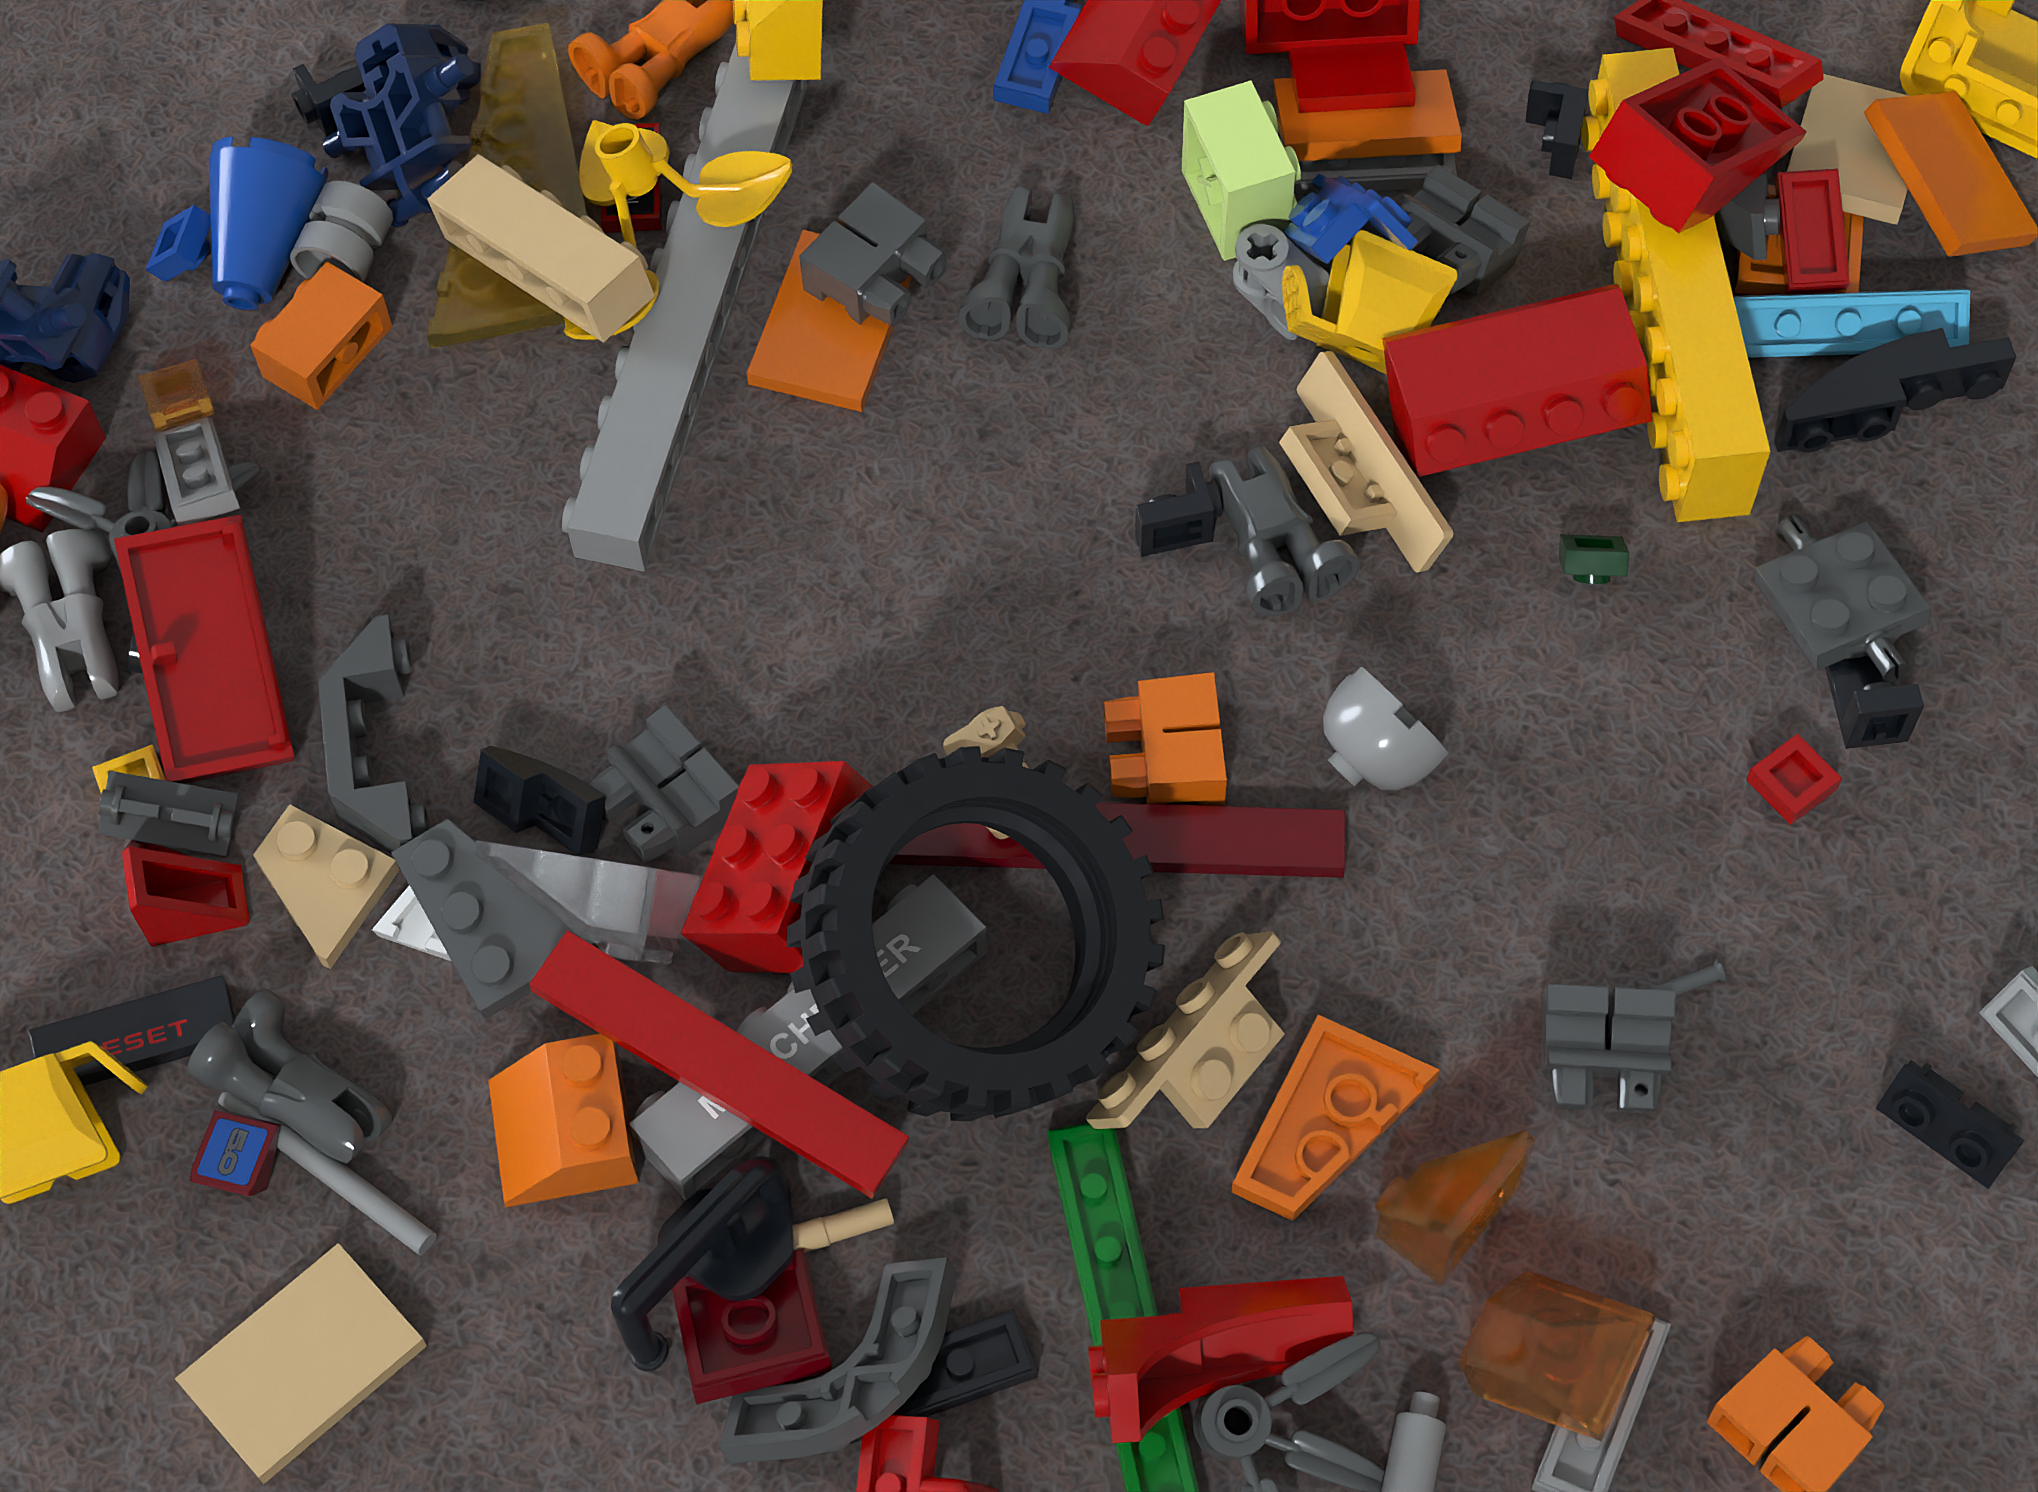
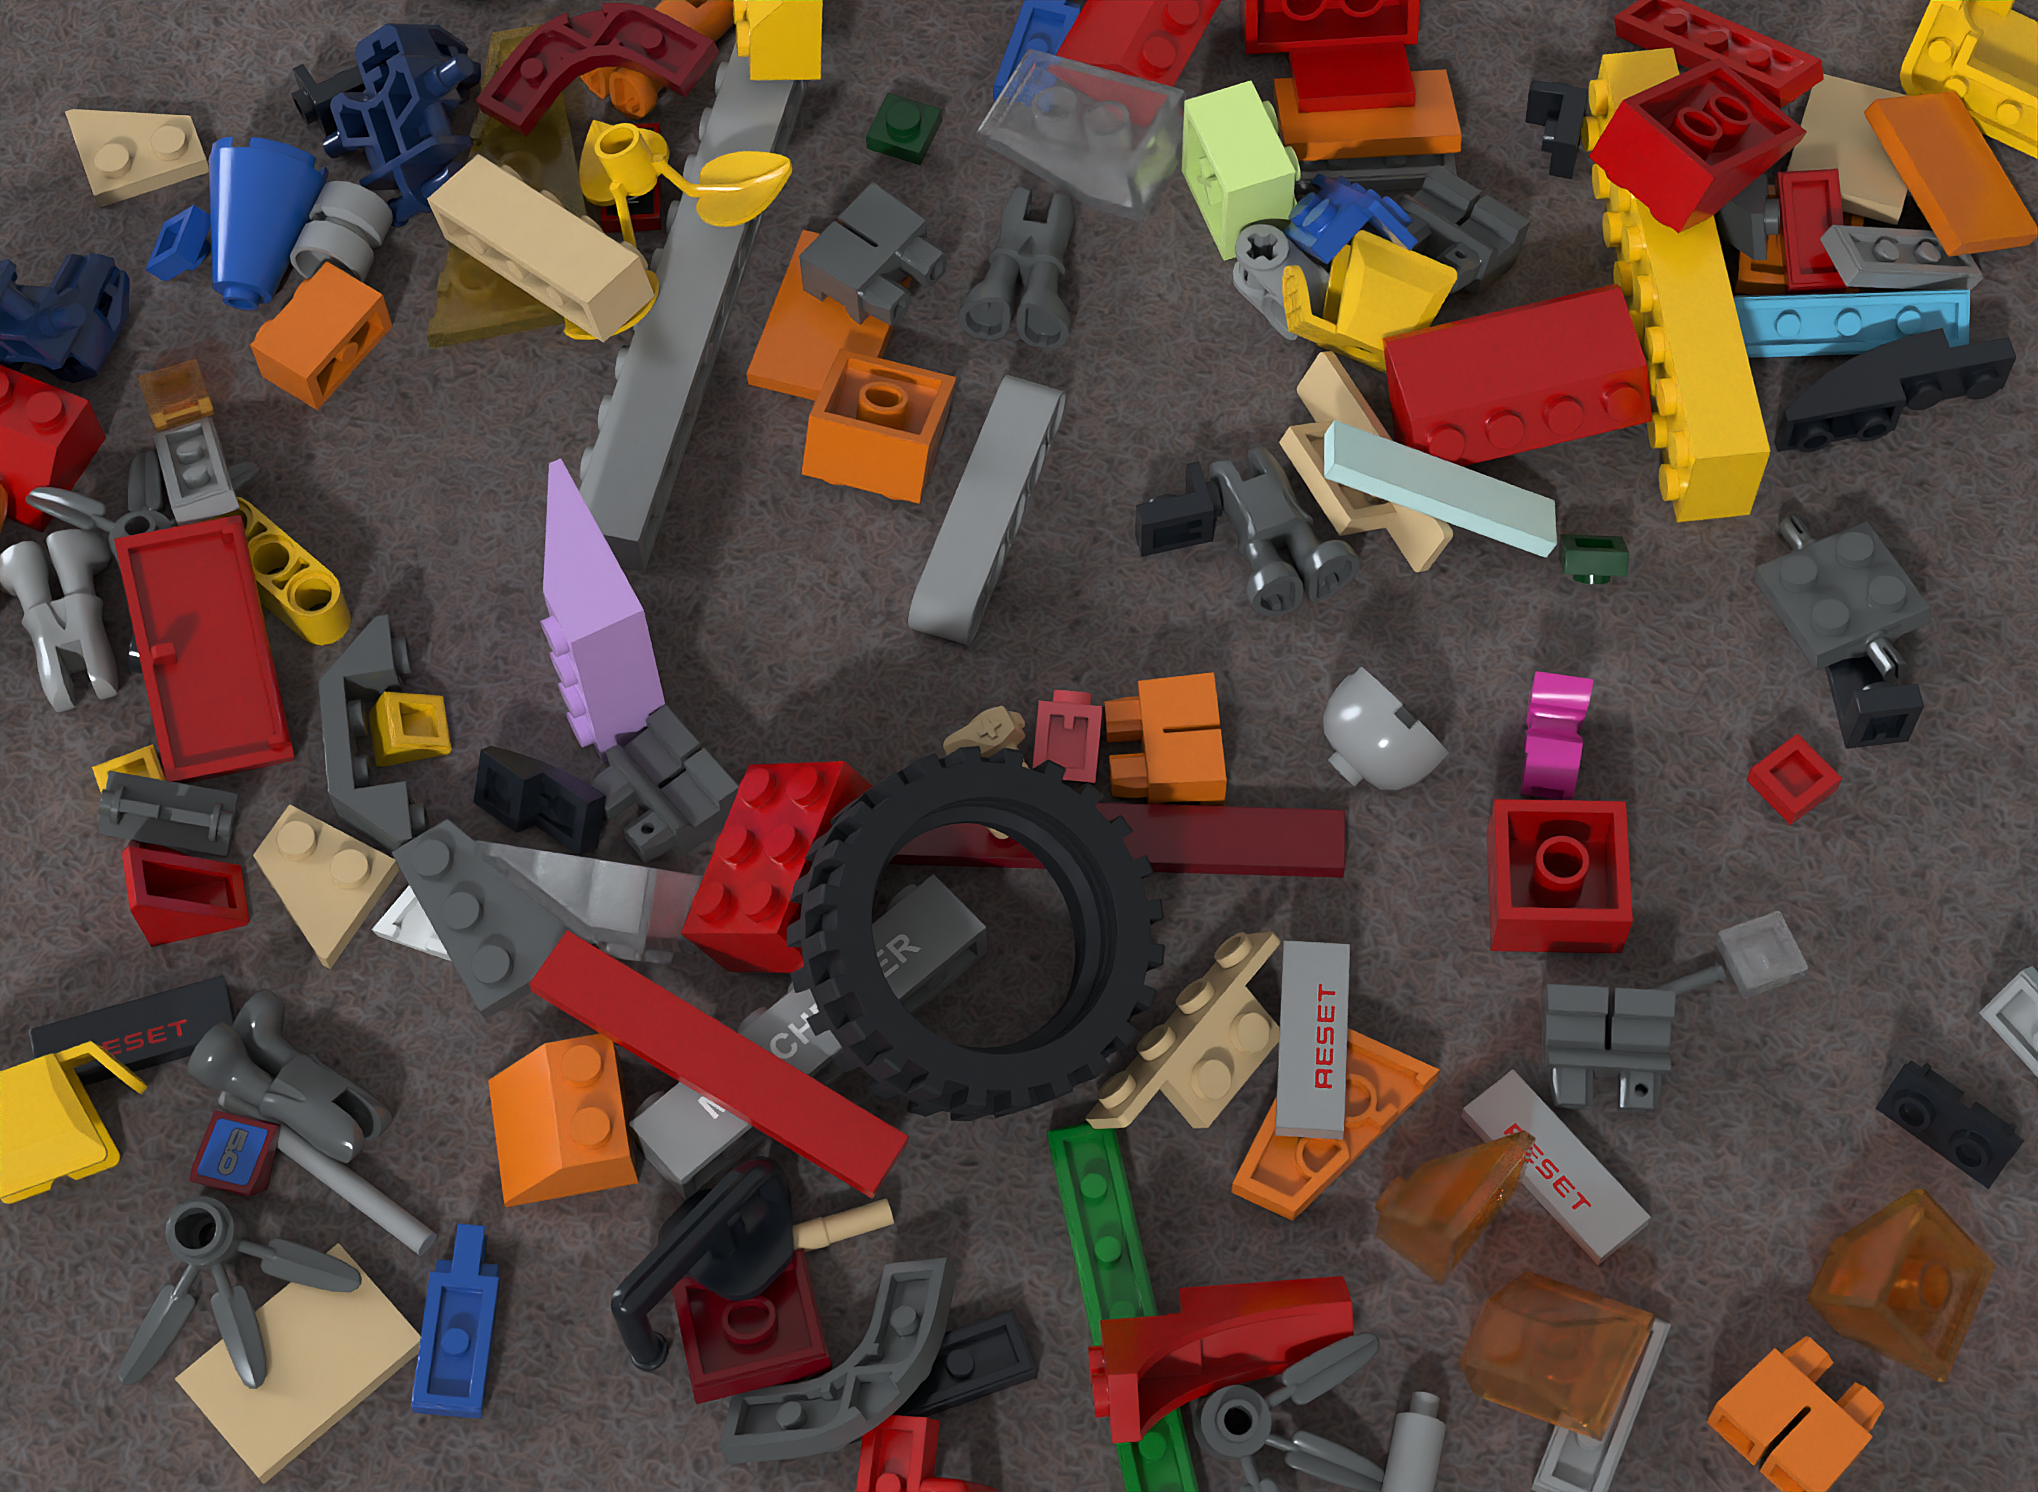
none -> tan wing [65,109,209,208]
none -> dark grey plant [119,1196,362,1389]
none -> yellow beam [201,497,351,645]
none -> yellow slope [369,691,452,767]
none -> blue hinge [411,1224,501,1419]
none -> dark red plate [475,3,719,137]
none -> lavender slope [540,458,665,763]
none -> orange slope [801,348,957,504]
none -> dark green plate [866,93,942,166]
none -> light grey beam [908,375,1066,646]
none -> clear slope [976,49,1187,222]
none -> coral bracket [1032,690,1104,783]
none -> light grey tile [1275,940,1350,1140]
none -> light aqua tile [1324,420,1557,557]
none -> light grey tile [1461,1069,1651,1266]
none -> red brick [1486,799,1633,954]
none -> dark pink leg [1520,671,1594,800]
none -> clear tile [1715,910,1808,999]
none -> clear orange slope [1806,1188,1995,1383]
none -> light grey tile [1820,225,1983,290]

